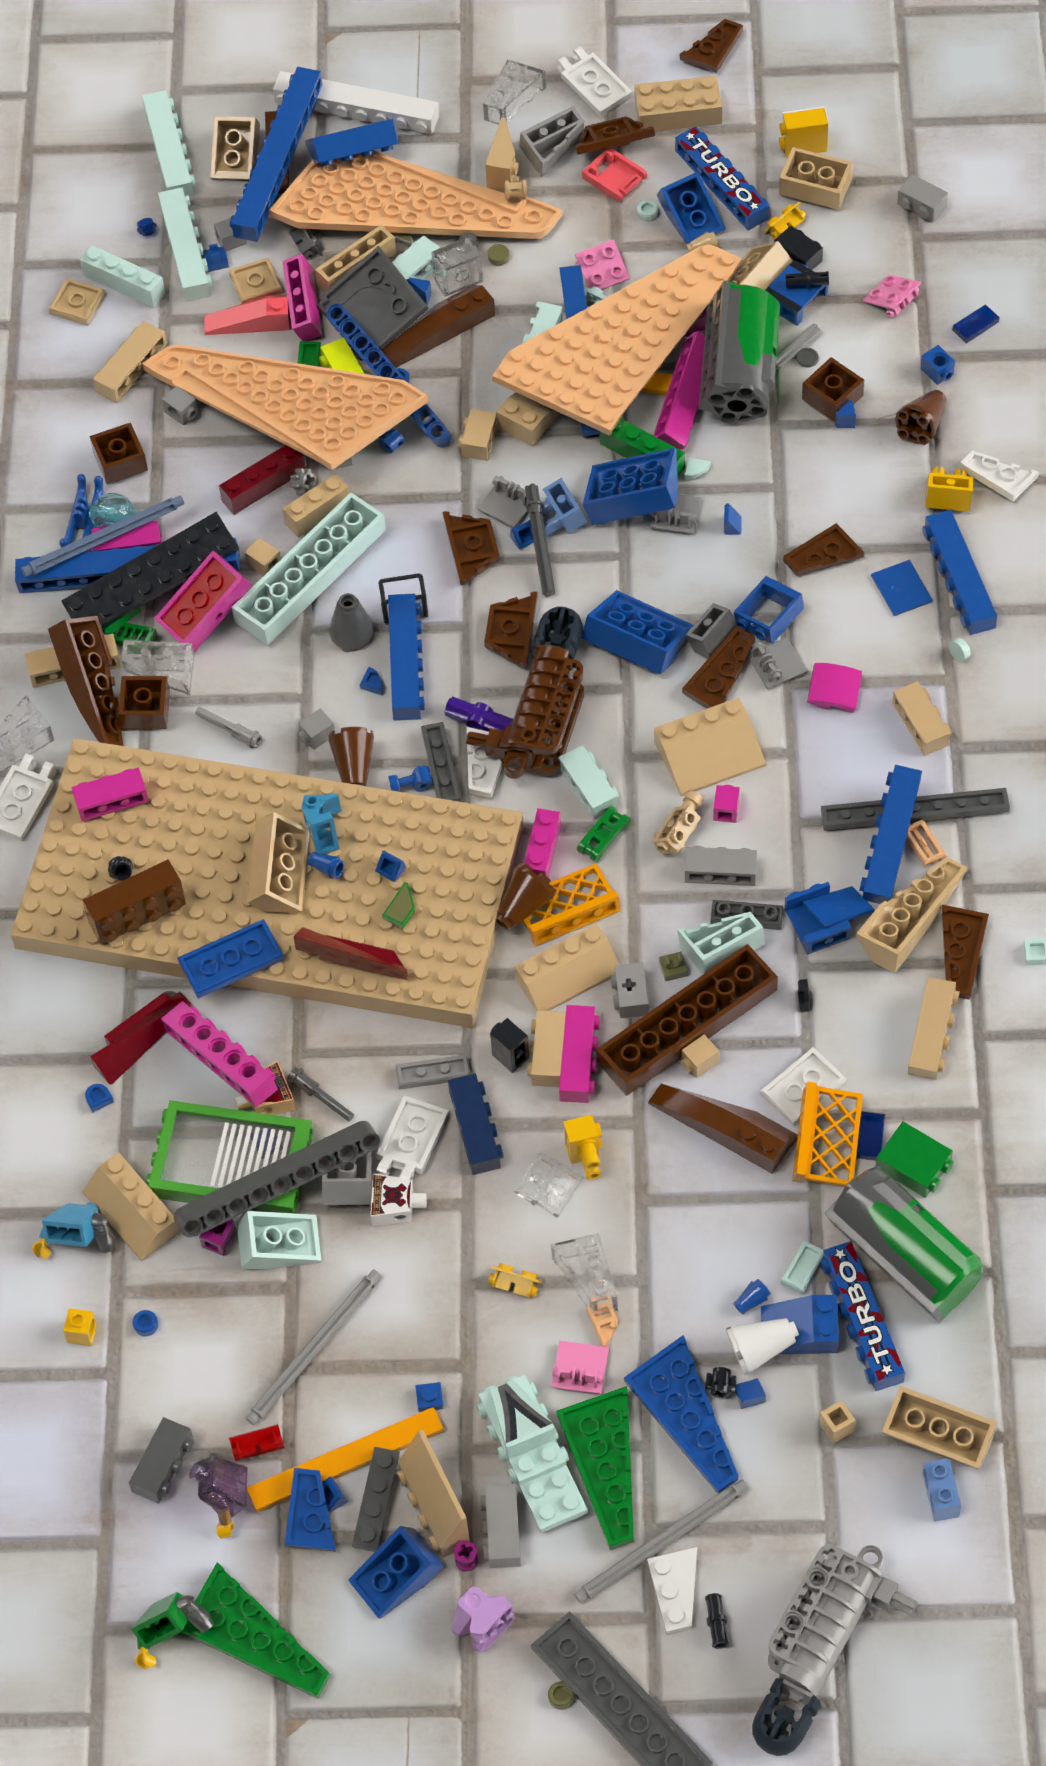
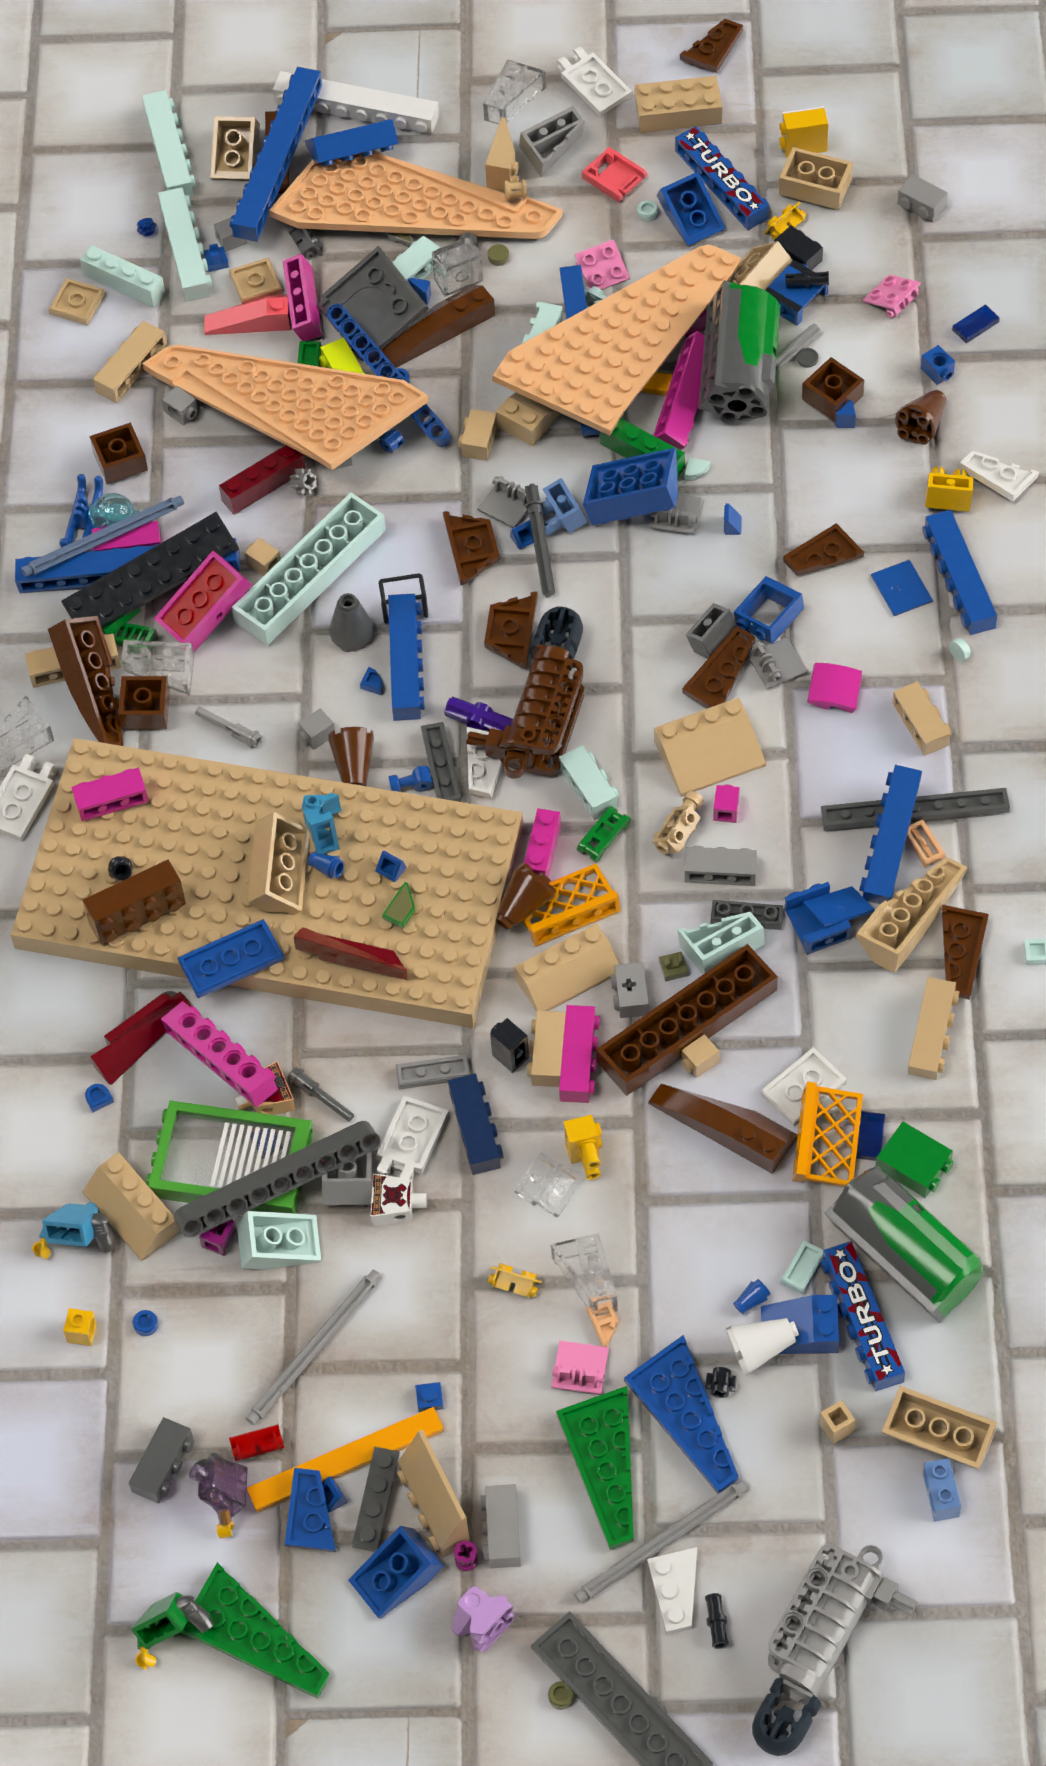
tan brick [282,474,349,537] -> none
tan brick [315,225,396,292] -> none
light aqua wedge [476,1375,588,1533] -> none
reddish brown wing [576,116,655,155] -> none
blue slope [581,590,693,675] -> none
tan cone [686,231,719,252] -> none
blue slope [735,1378,766,1409] -> none
black tile [797,979,809,1012] -> none

